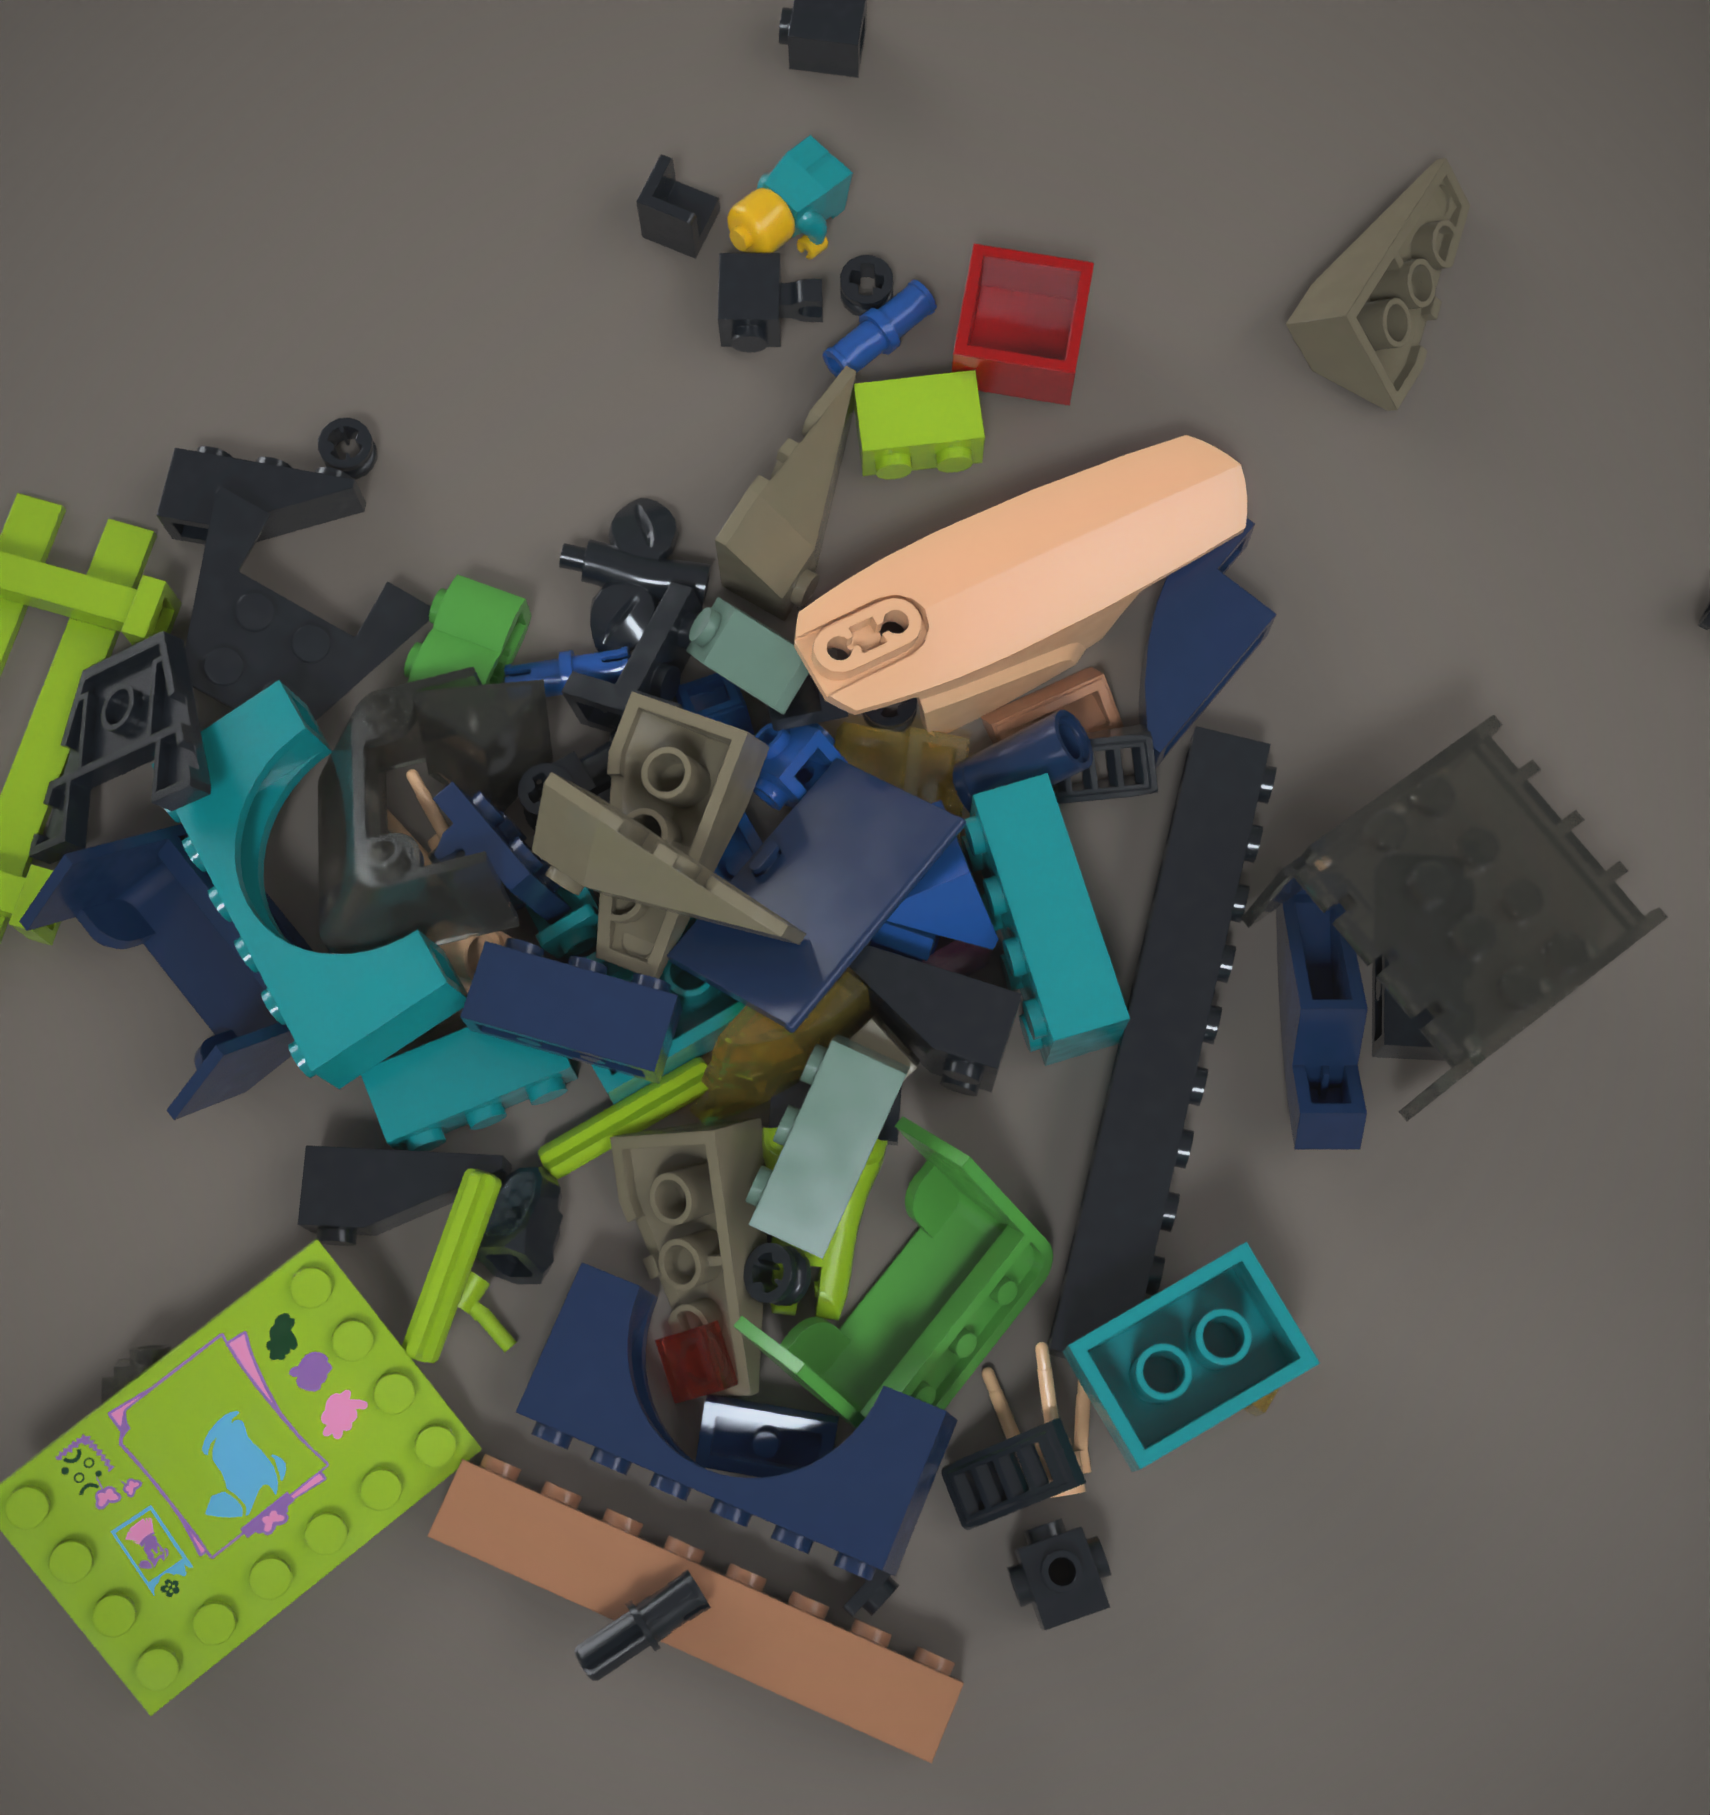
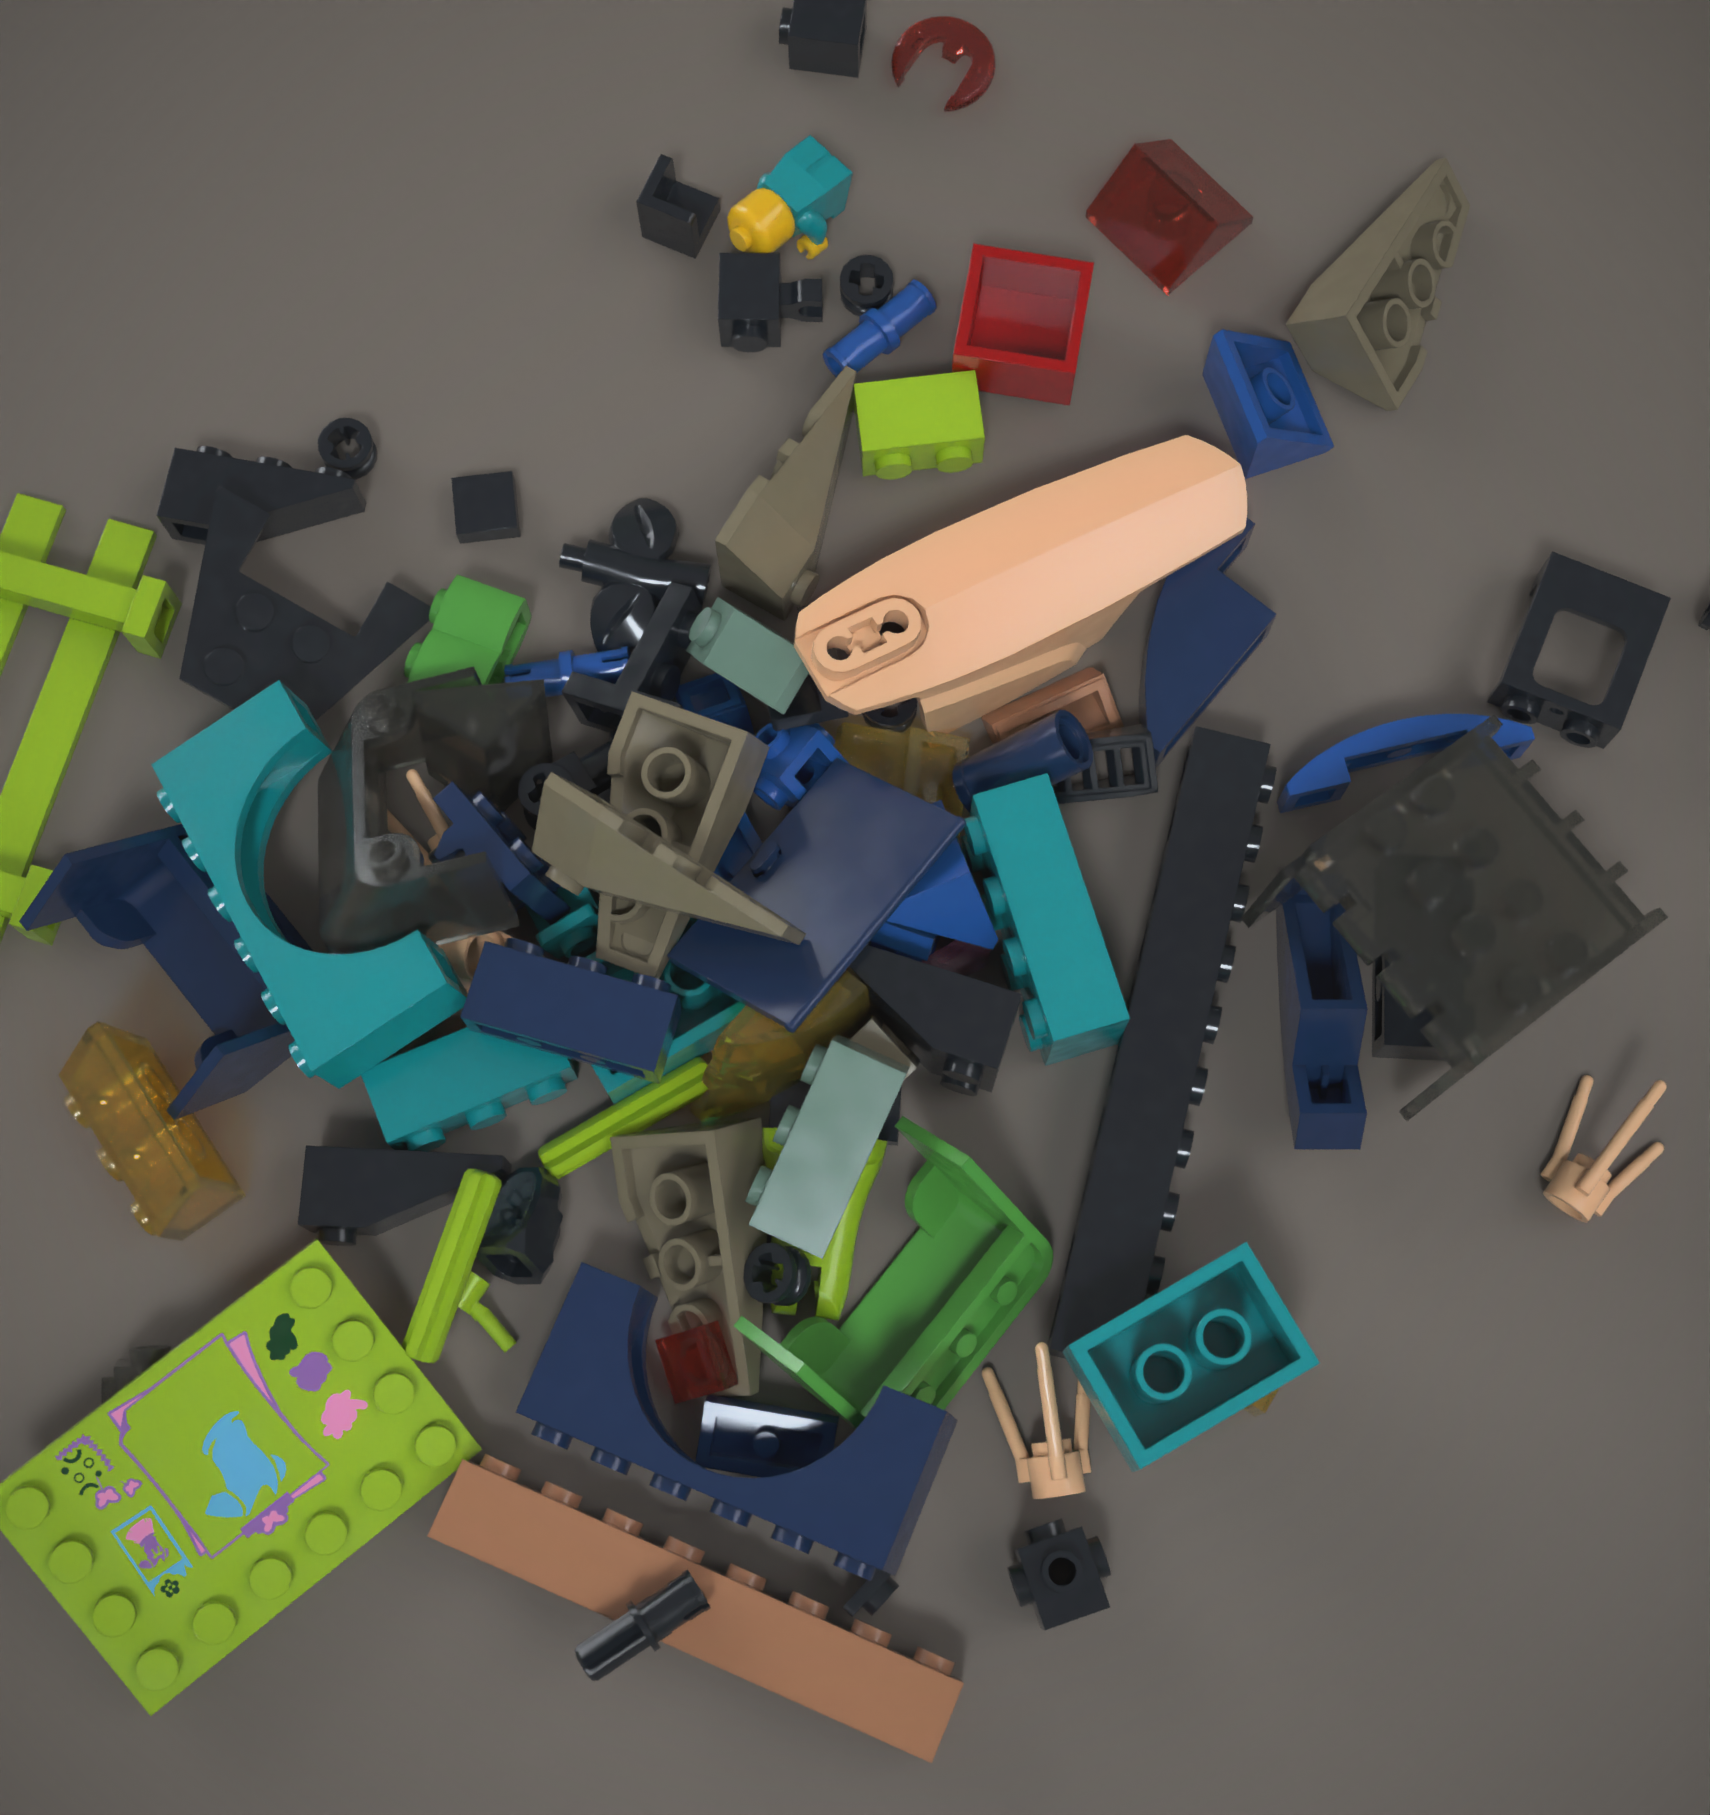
black wing [29,631,211,864] -> none
black slope [941,1418,1086,1530] -> none
none -> clear yellow slope [59,1021,246,1241]
none -> black tile [451,471,520,544]
none -> clear red head [891,16,996,112]
none -> clear red slope [1085,139,1254,296]
none -> blue slope [1202,329,1334,479]
none -> blue slope [1277,714,1535,813]
none -> black window [1487,551,1671,749]
none -> light nougat plant [1540,1075,1667,1223]

